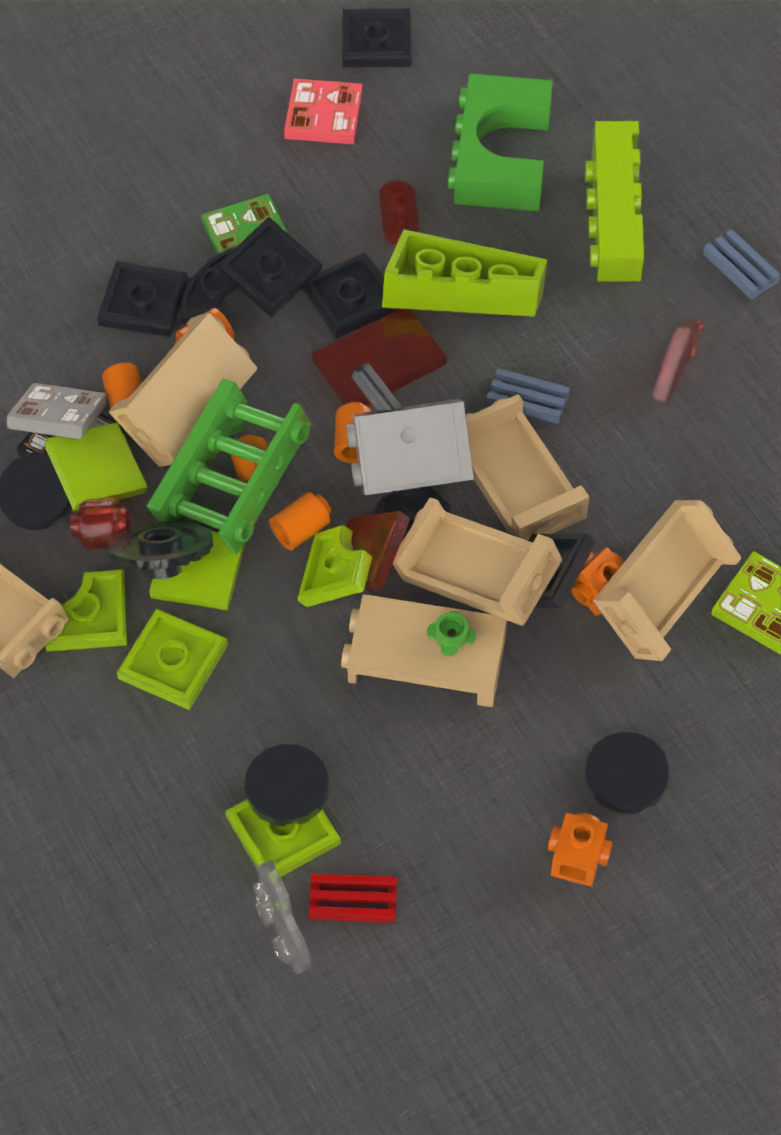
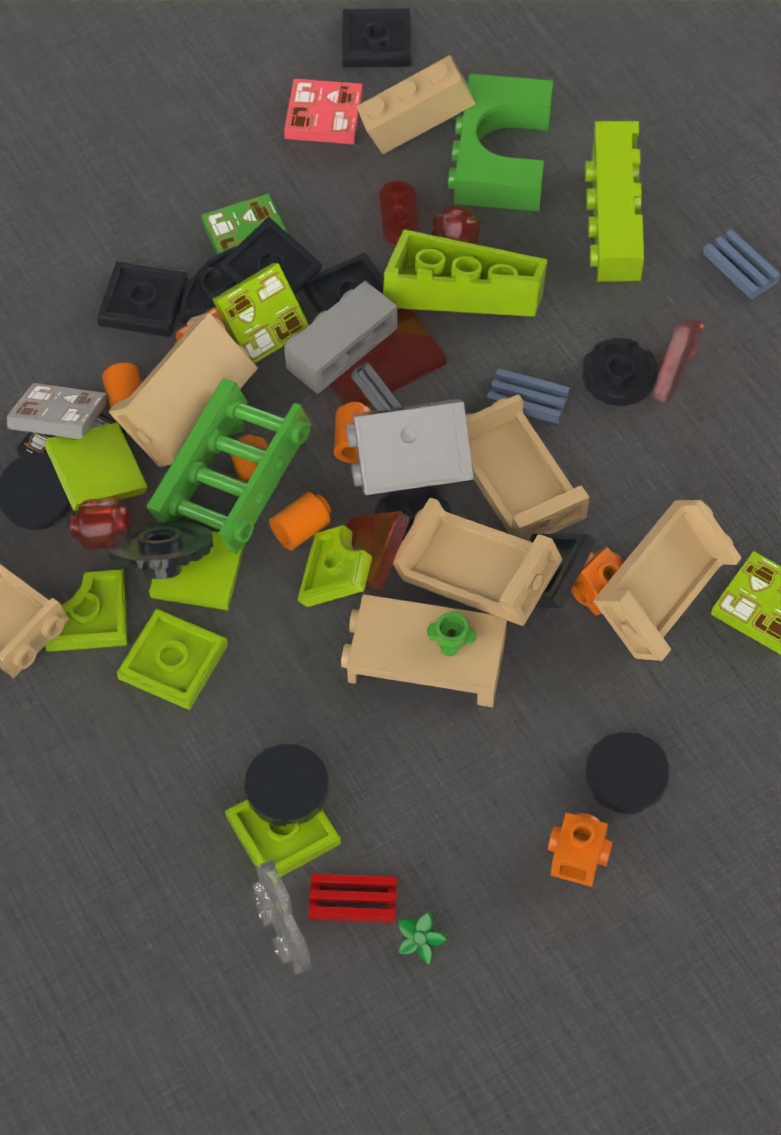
none -> lime tile [212,263,309,364]
none -> light grey brick [284,281,398,394]
none -> tan brick [356,55,476,154]
none -> green plant [398,911,449,965]
none -> clear red head [432,206,481,245]
none -> black tile [582,338,658,406]

